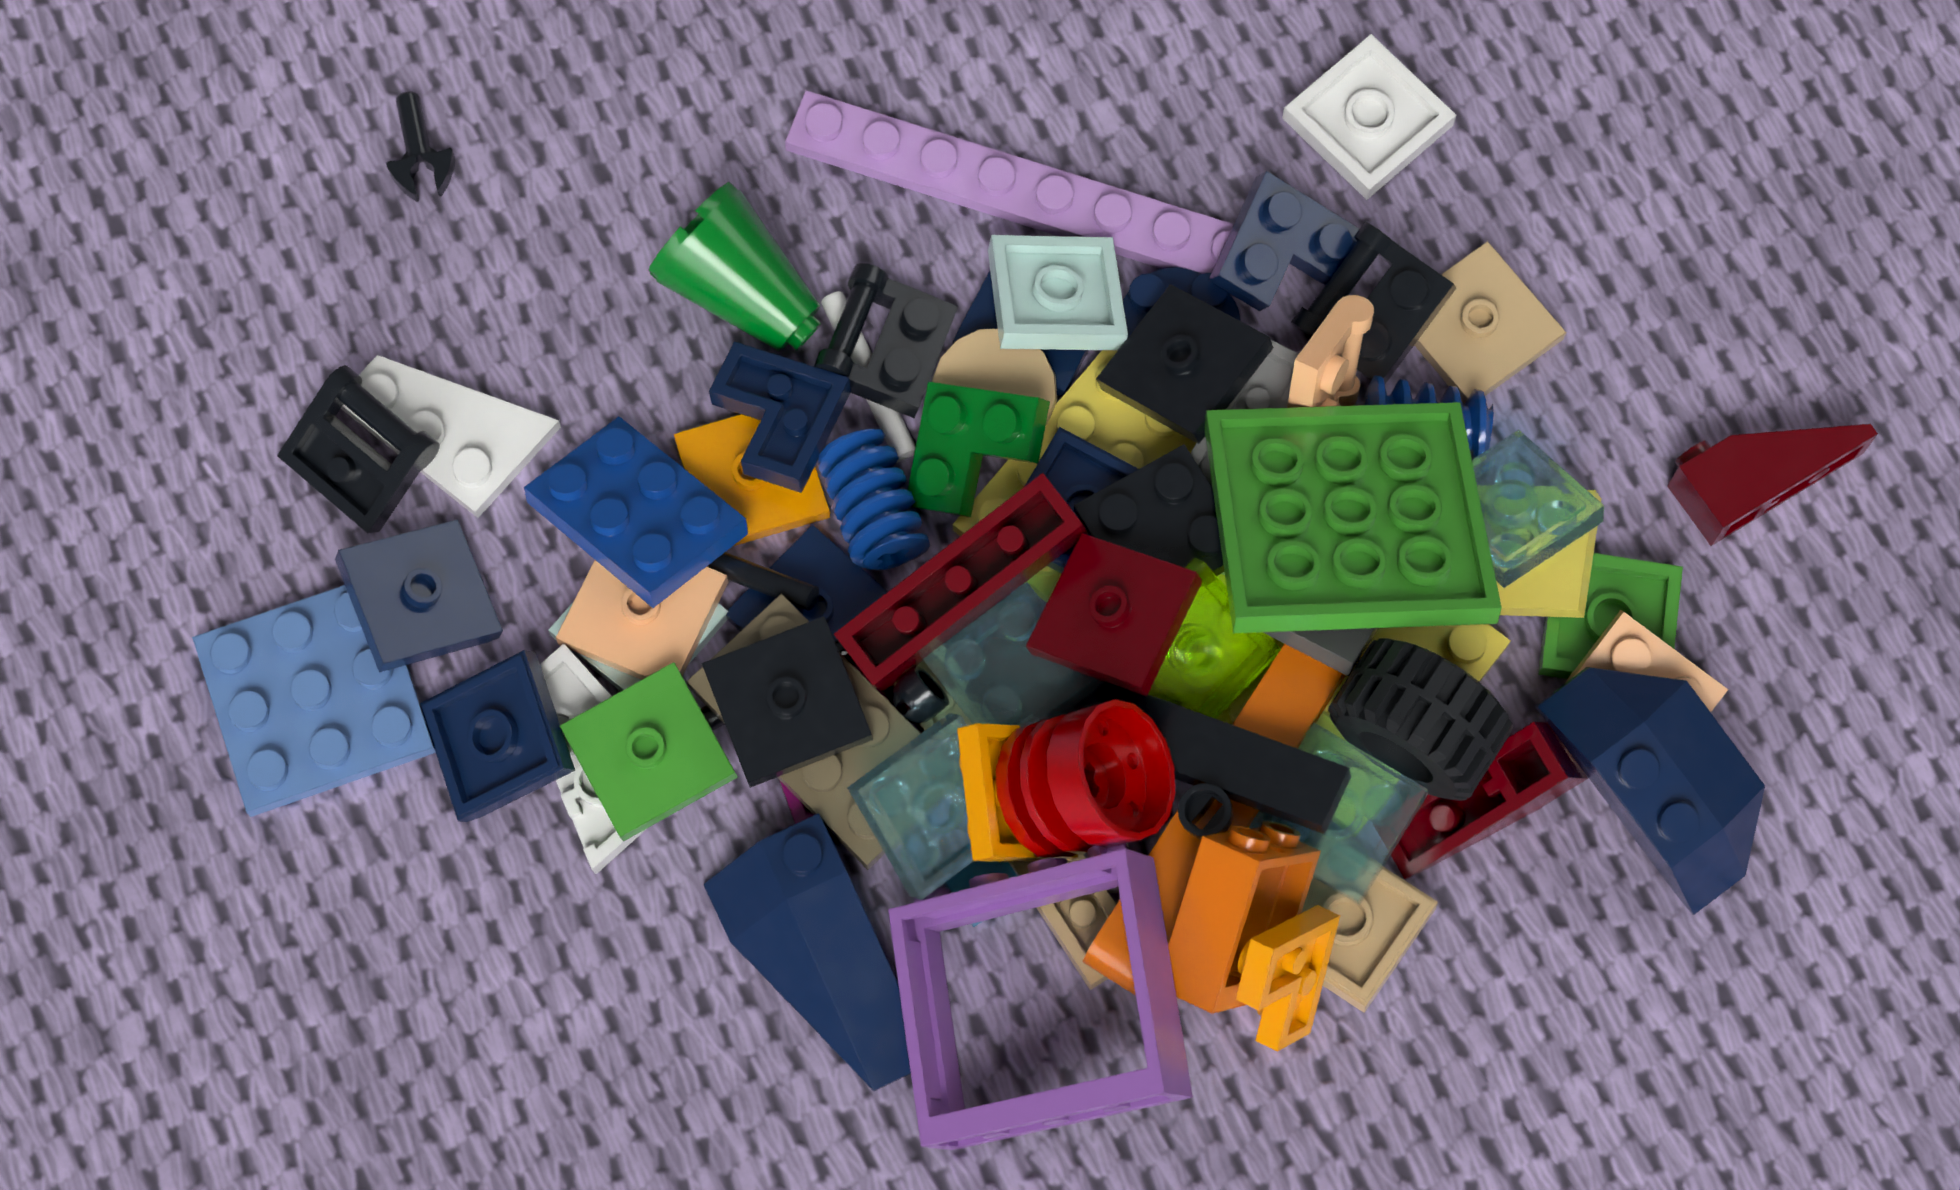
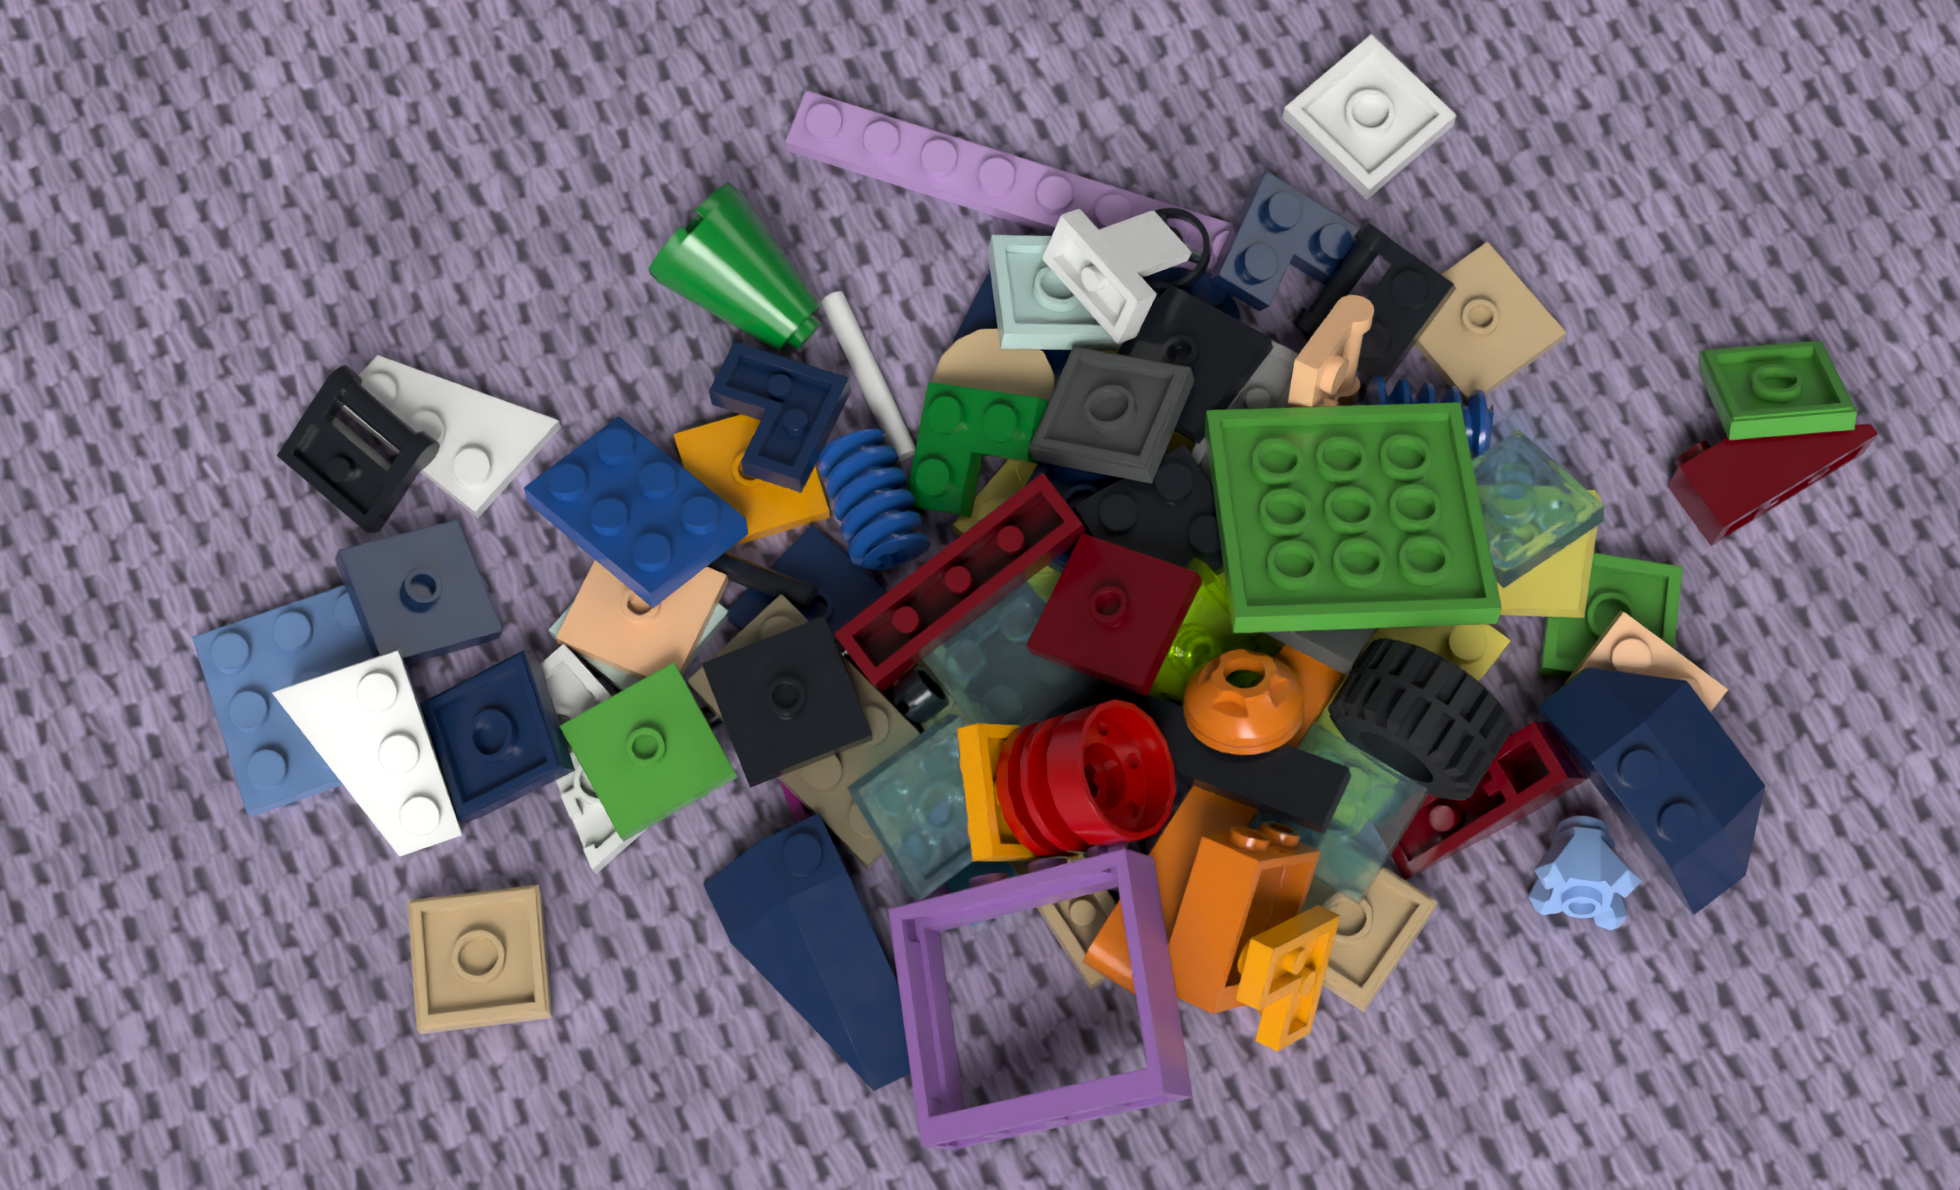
black bar [386,91,455,202] -> none
black plate [814,263,958,418] -> none
black hinge [1178,783,1234,839] -> none
none -> white wing [272,649,463,857]
none -> tan plate [407,885,553,1034]
none -> dark grey plate [1029,346,1195,484]
none -> white piece [1042,208,1212,344]
none -> orange piece [1184,649,1305,755]
none -> light blue rock [1528,816,1642,930]
none -> bright green plate [1698,341,1857,440]

